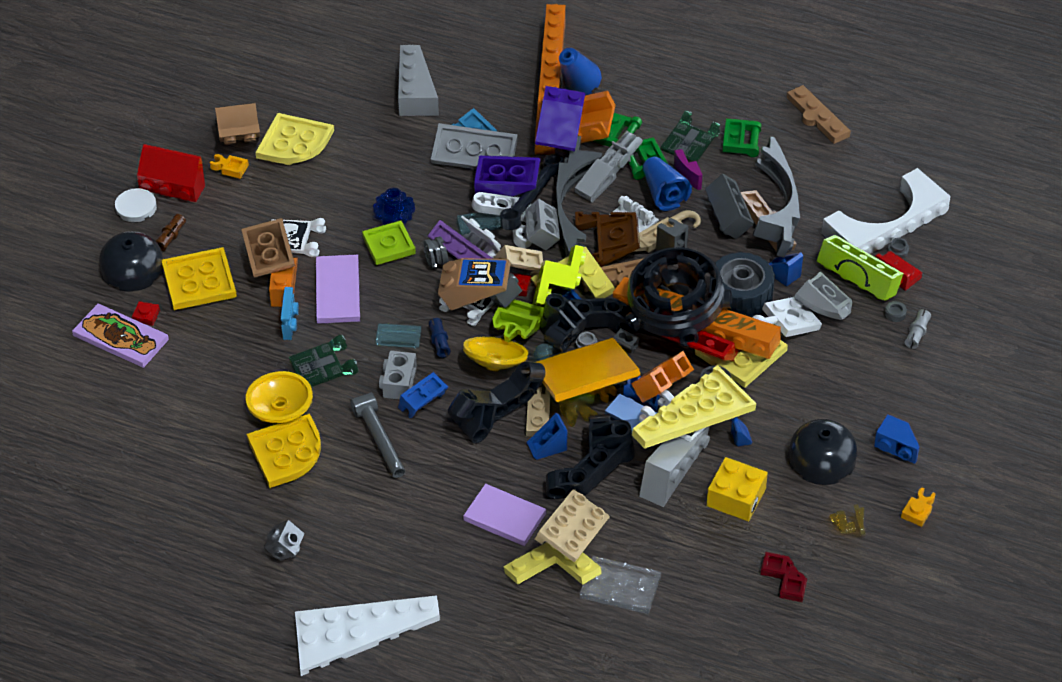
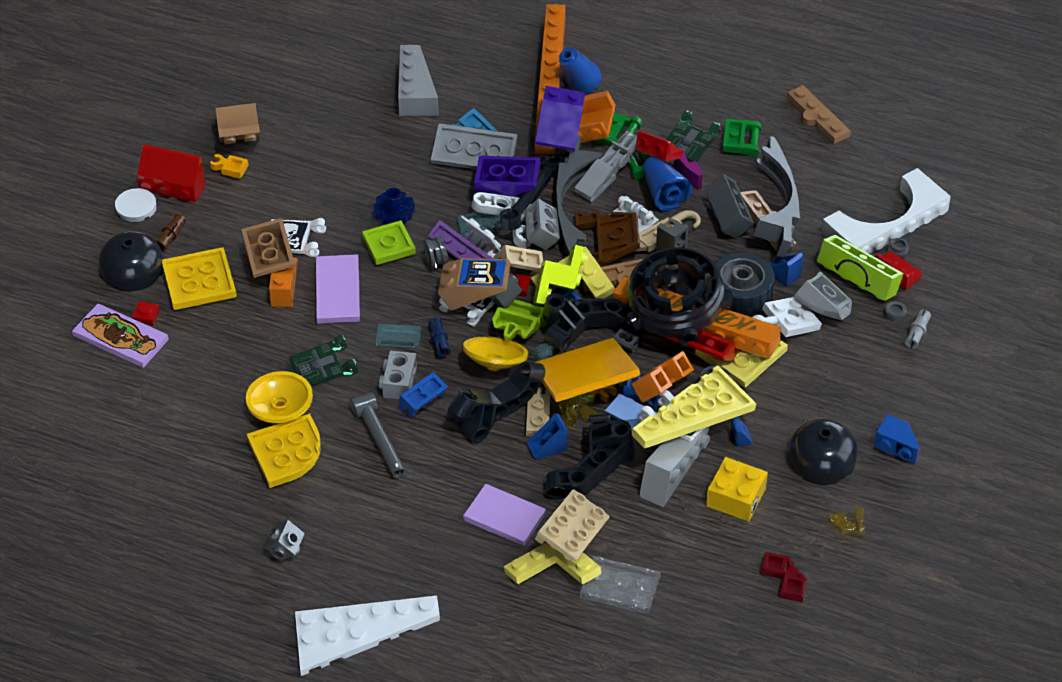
light yellow plate [256,113,334,165] -> none
dark azure plate [281,287,299,340] -> none
light grey plate [576,332,598,348] -> none
light orange plate [901,488,935,527] -> none
none -> red bracket [636,131,683,162]

